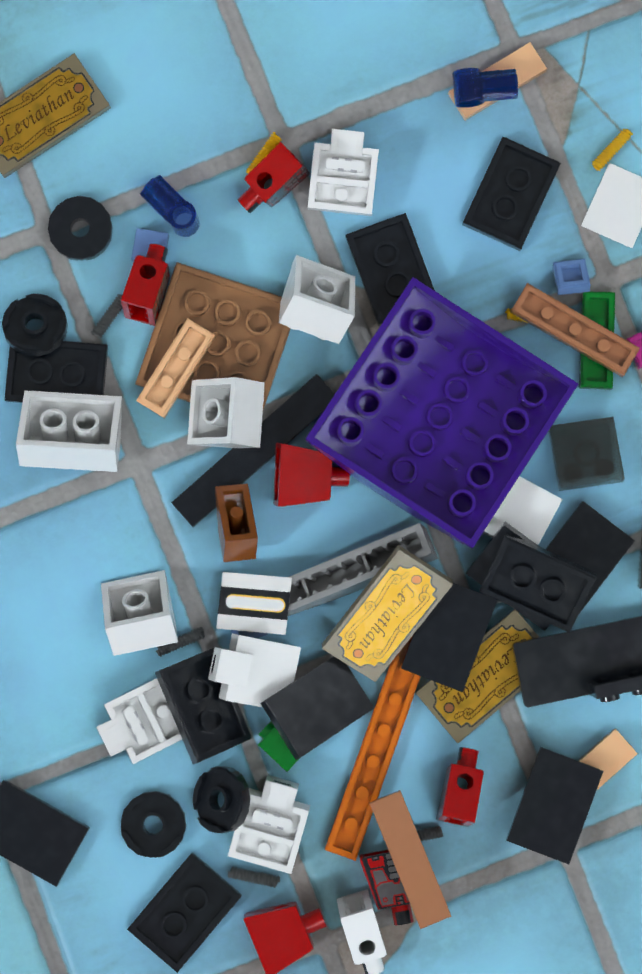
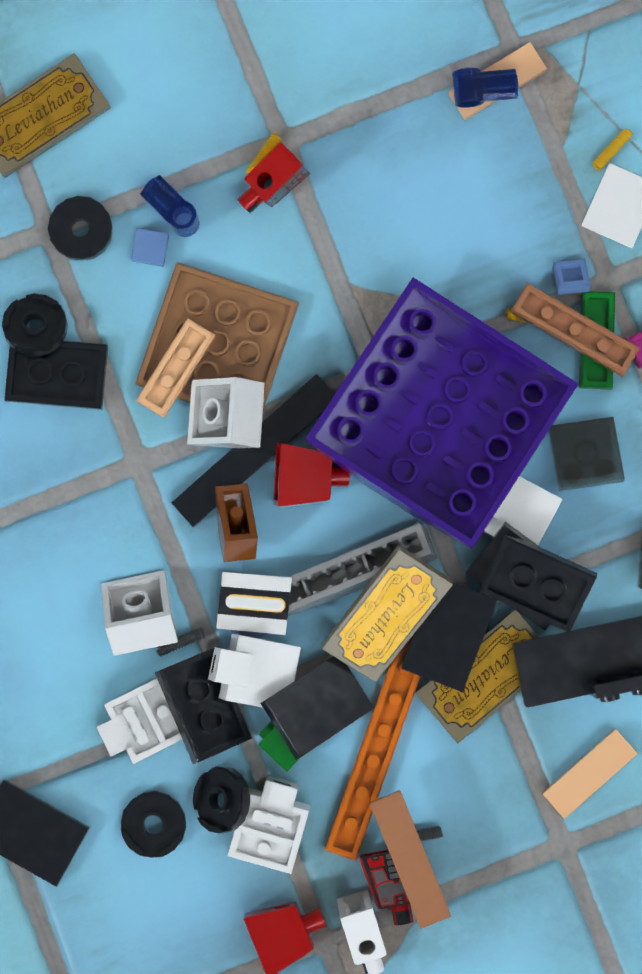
white slope [16,390,122,472] -> none
dark grey piece [91,294,123,338] -> none
red torso [121,244,170,326] -> none
black tile [127,852,242,973] -> none
dark grey piece [228,866,280,888] -> none
white slope [279,255,356,344] -> none
white piece [307,129,379,216] -> none
black tile [345,213,435,326] -> none
red torso [436,747,484,827] -> none
black tile [462,137,561,251] -> none
black tile [506,747,603,865] -> none
black tile [545,501,635,614] -> none

